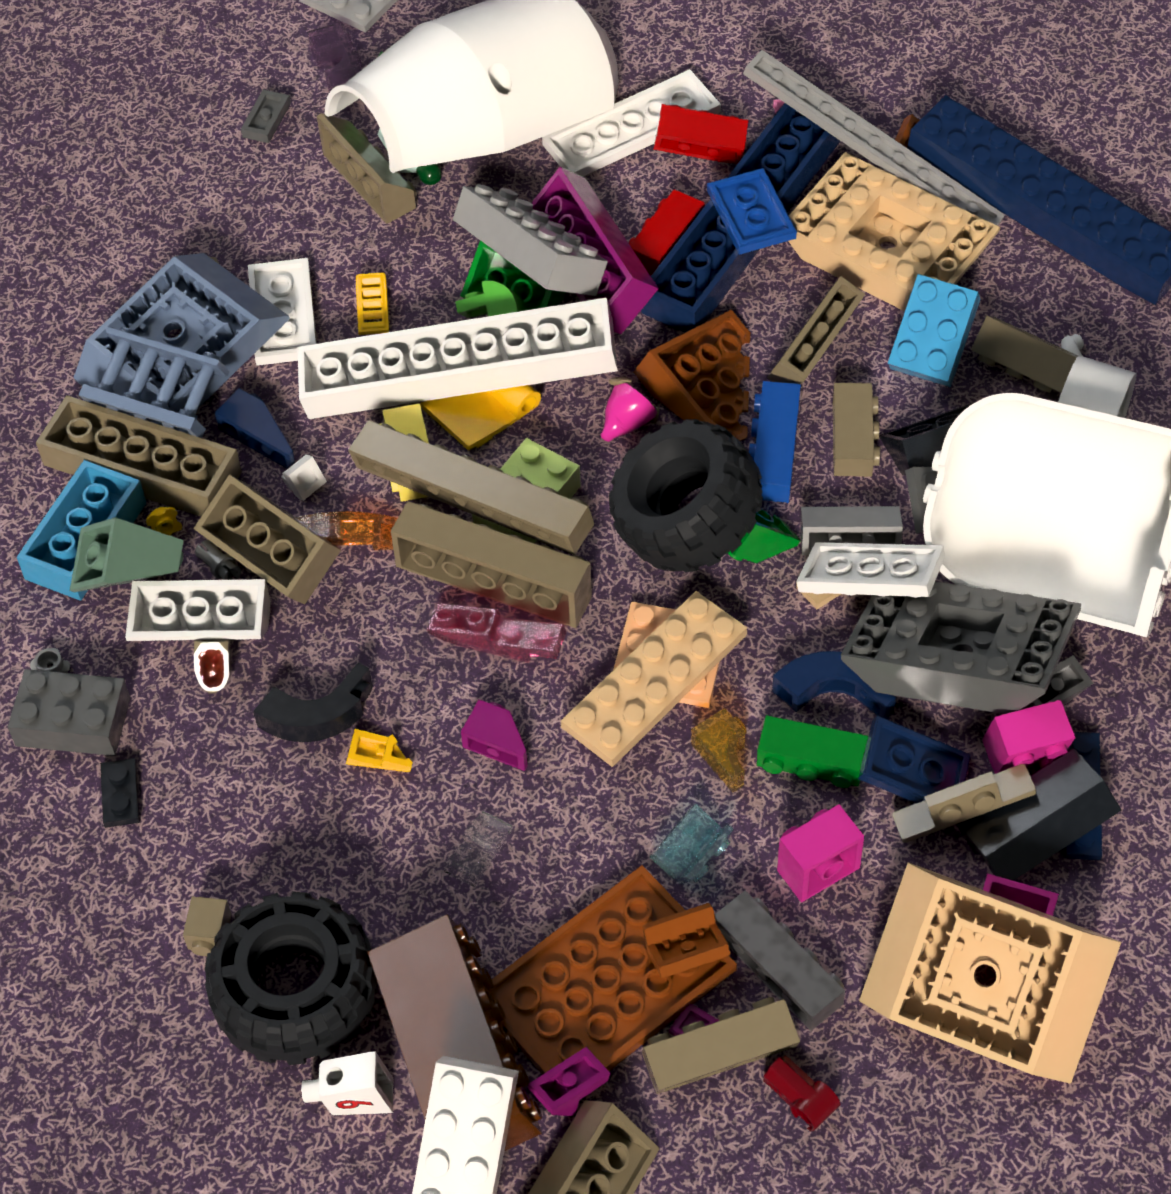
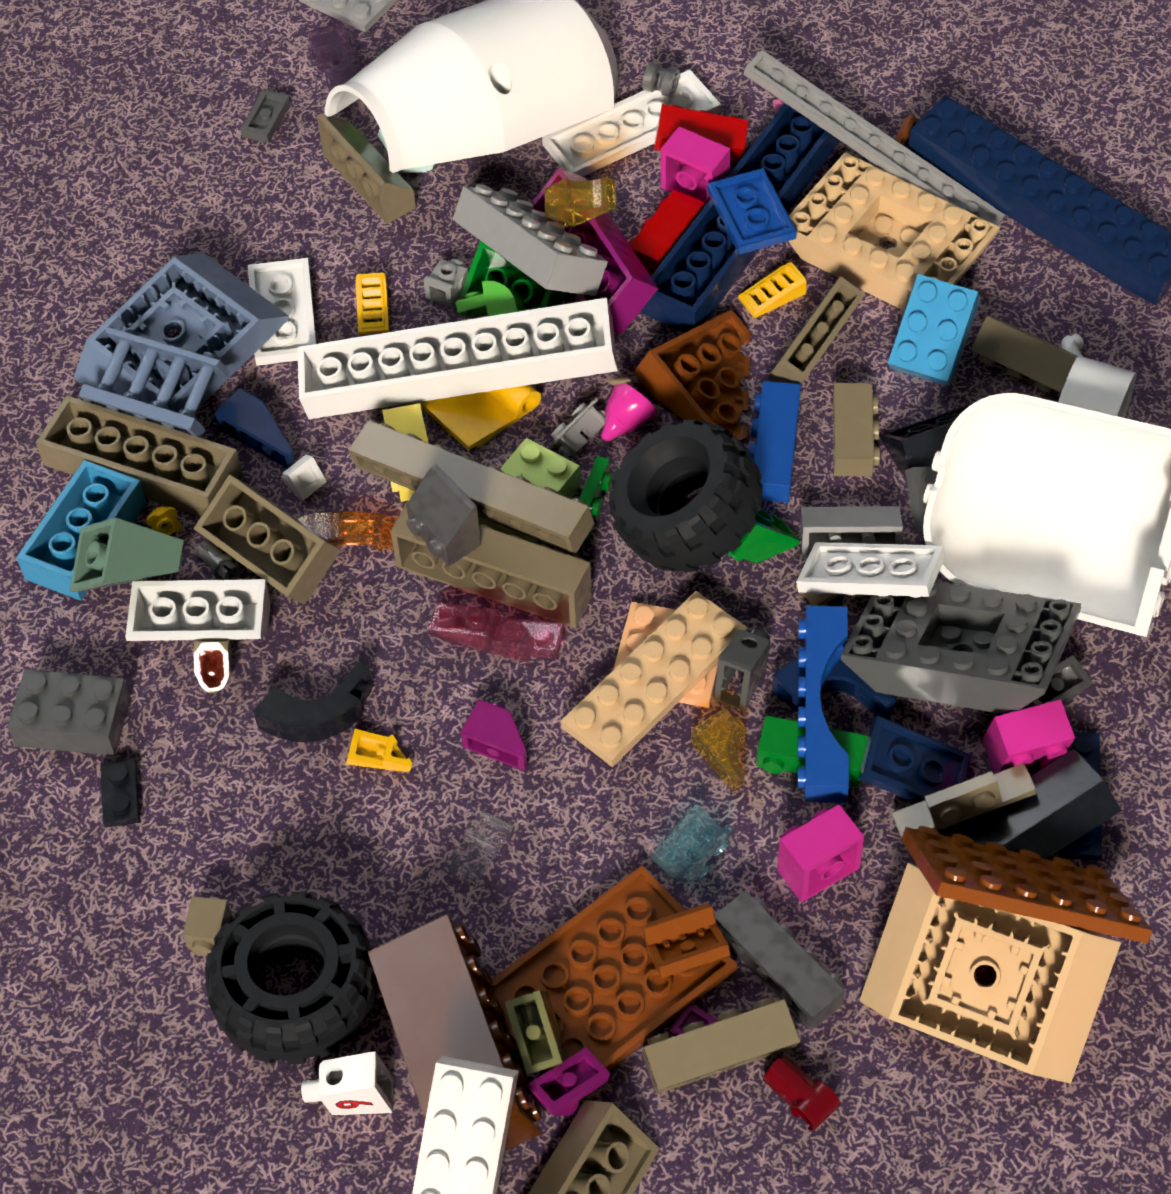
light grey plate [30,648,70,673] -> none
dark green hinge [416,163,442,186] -> none
none -> flat silver slope [406,464,481,566]
none -> light grey brick [423,259,468,307]
none -> olive slope [504,990,564,1075]
none -> clear yellow arch [545,176,616,228]
none -> light grey hinge [548,398,605,459]
none -> green plate [578,456,614,551]
none -> flat silver wheel [642,62,680,97]
none -> dark pink brick [661,127,731,206]
none -> dark grey torso [714,629,770,712]
none -> yellow slope [738,262,807,318]
none -> blue arch [797,606,849,803]
none -> dark orange plate [901,826,1153,944]

